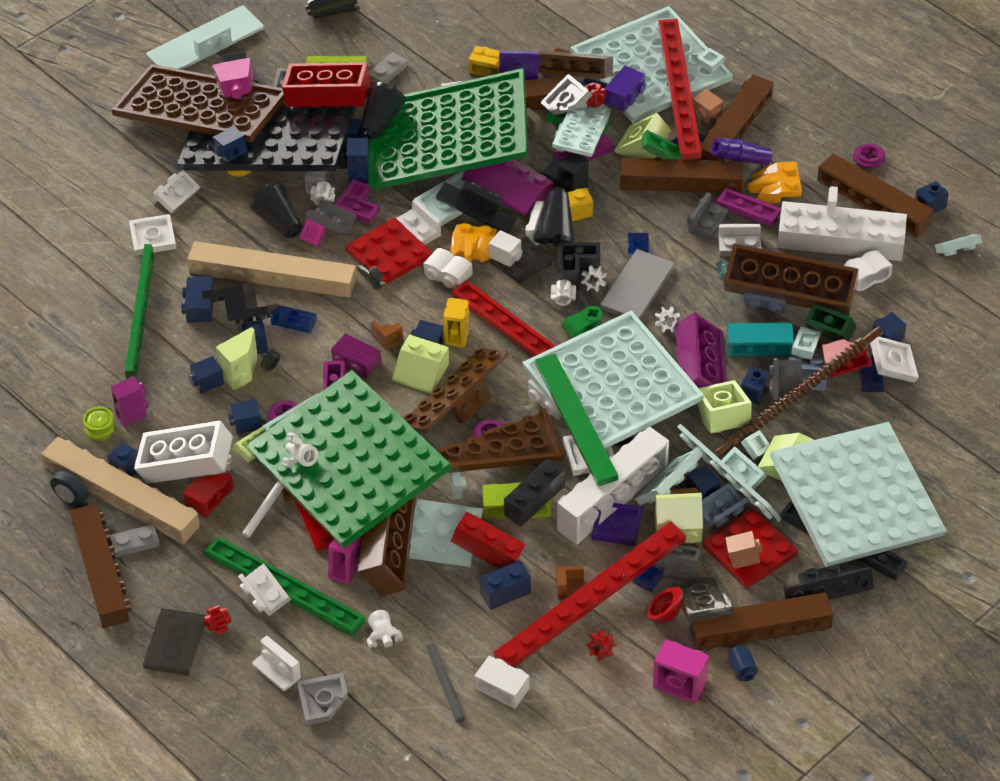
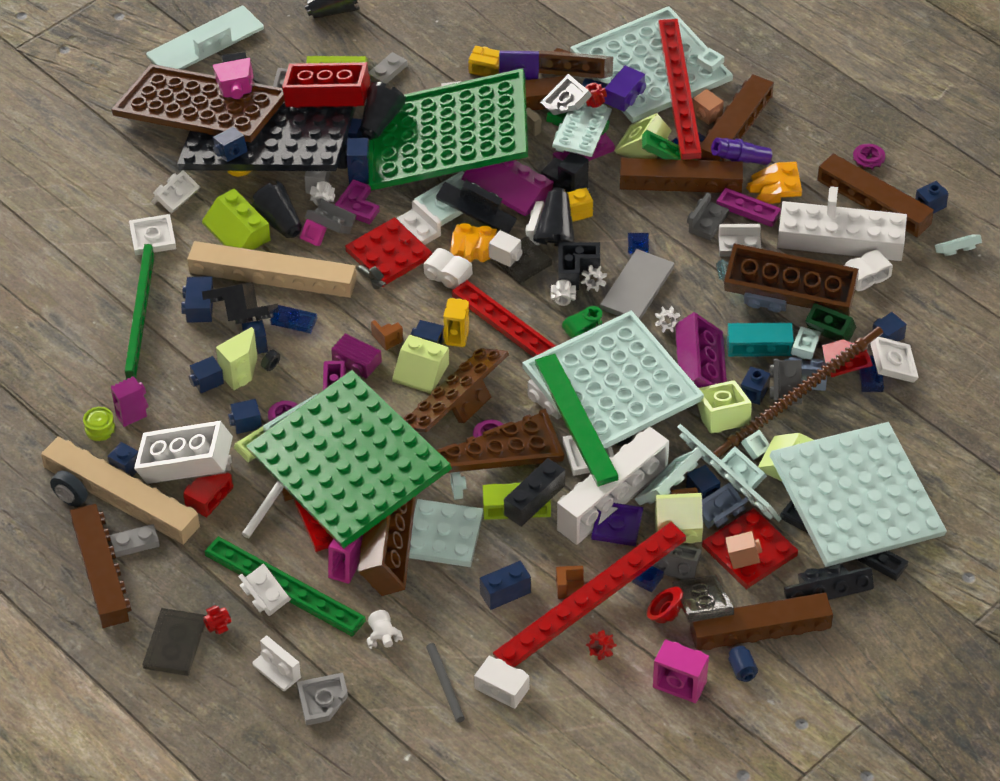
white piece [282,433,318,468] -> none
red brick [450,511,526,569] -> none
none -> lime slope [202,188,271,250]

